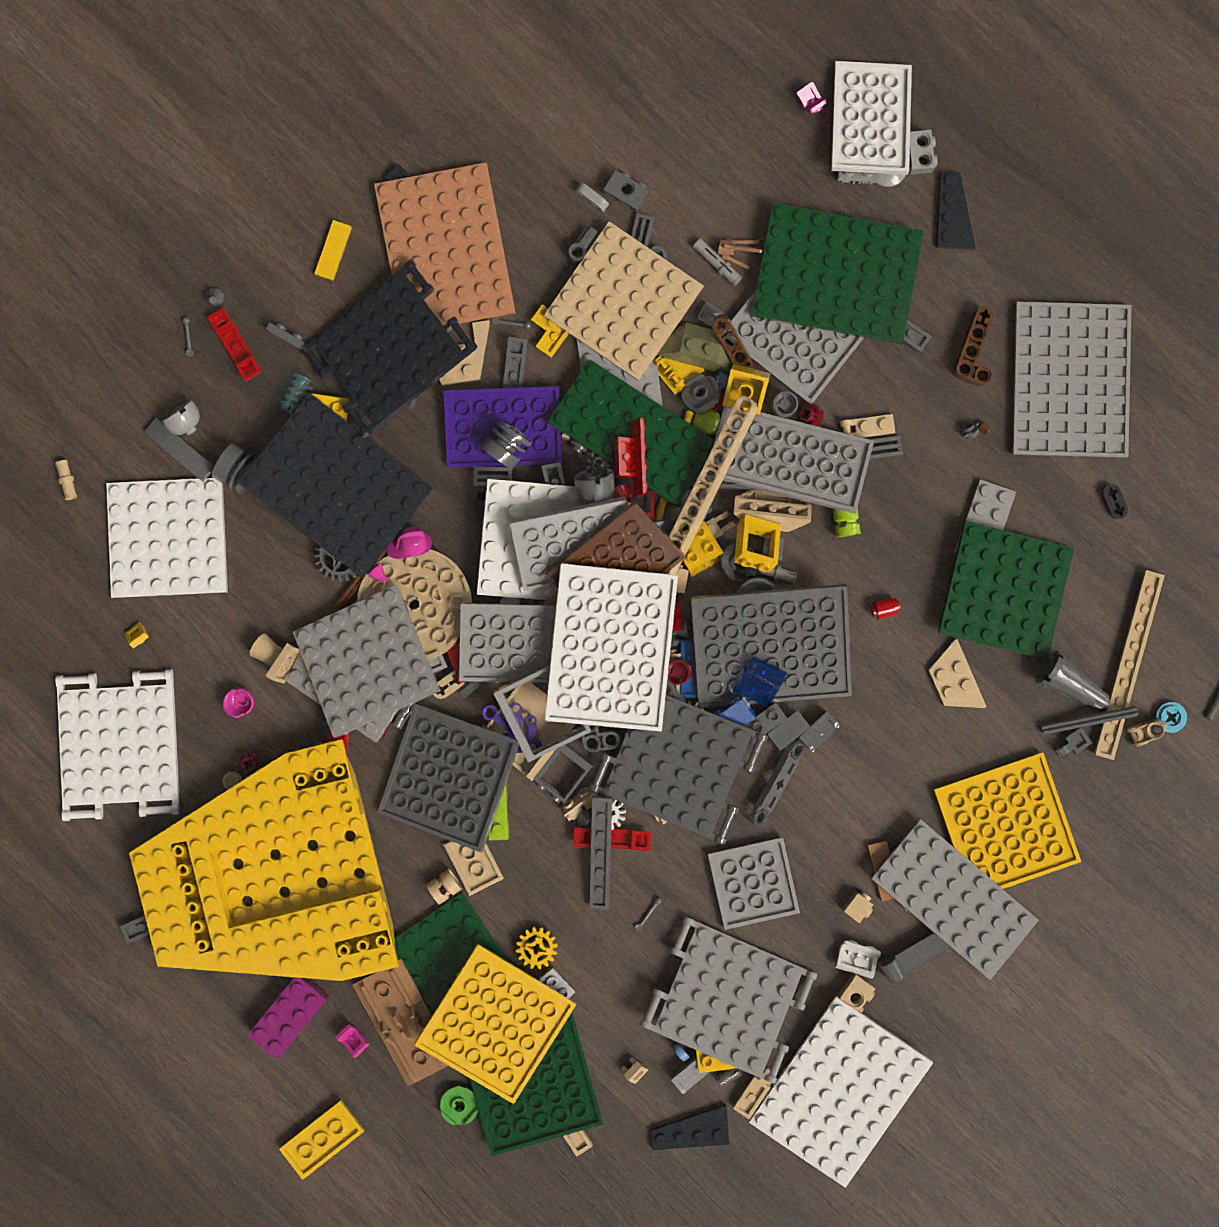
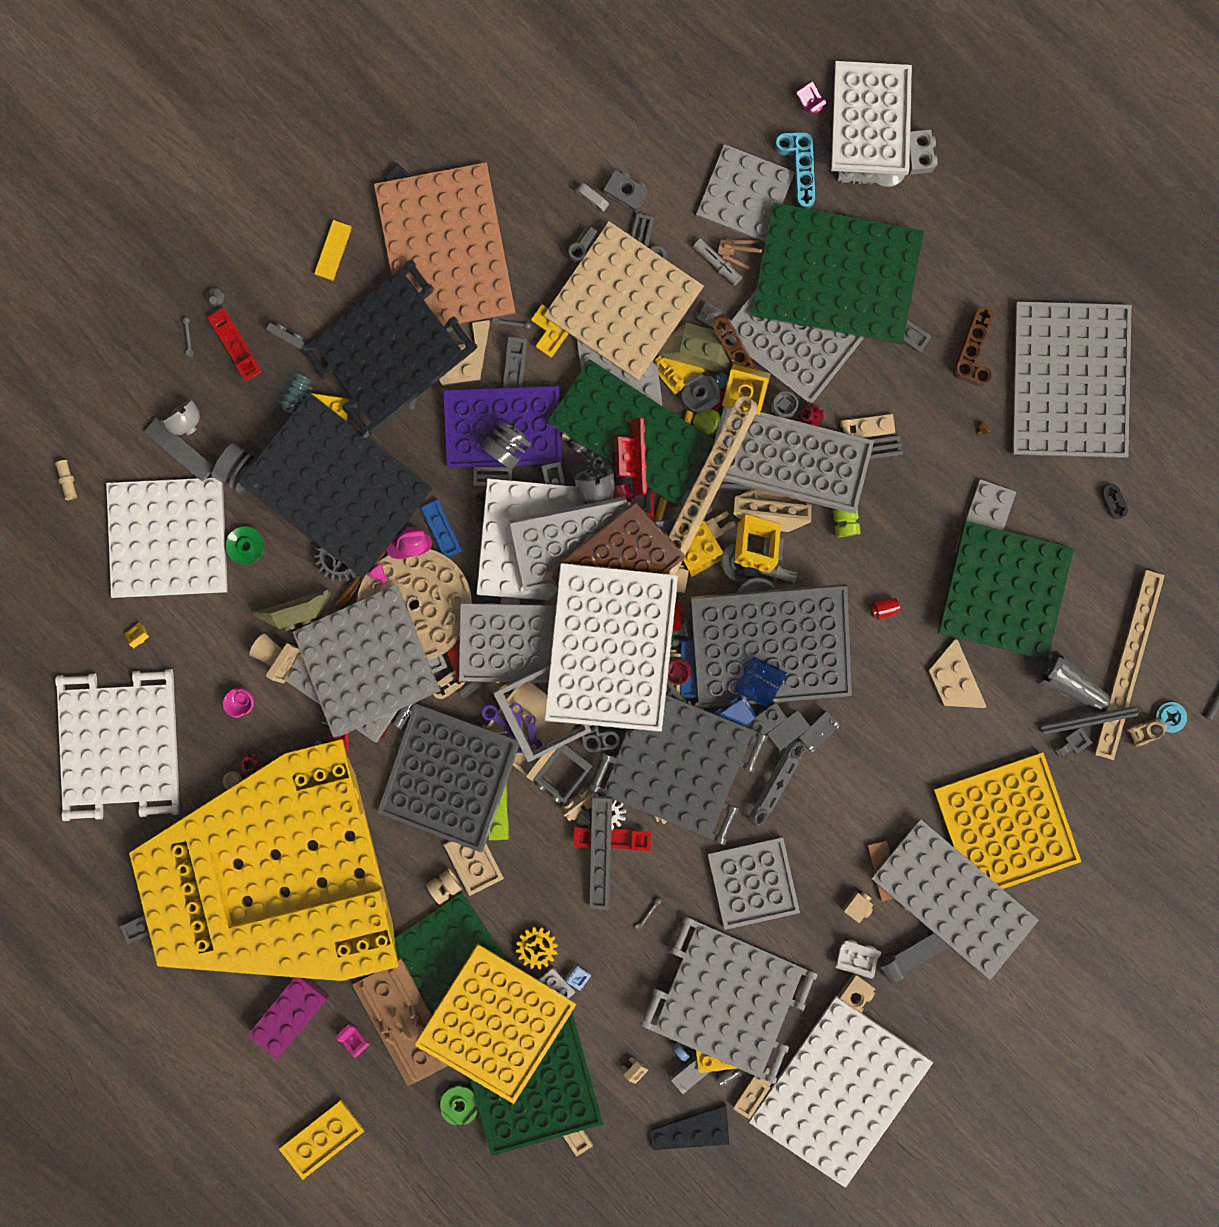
black wing [937,171,976,250] -> none
dark grey plate [960,421,980,439] -> none
none -> green dish [226,526,264,565]
none -> olive wedge [253,590,331,631]
none -> blue tile [421,499,462,558]
none -> medium blue tile [564,964,592,991]
none -> light grey plate [696,144,795,243]
none -> medium azure beam [775,133,815,209]

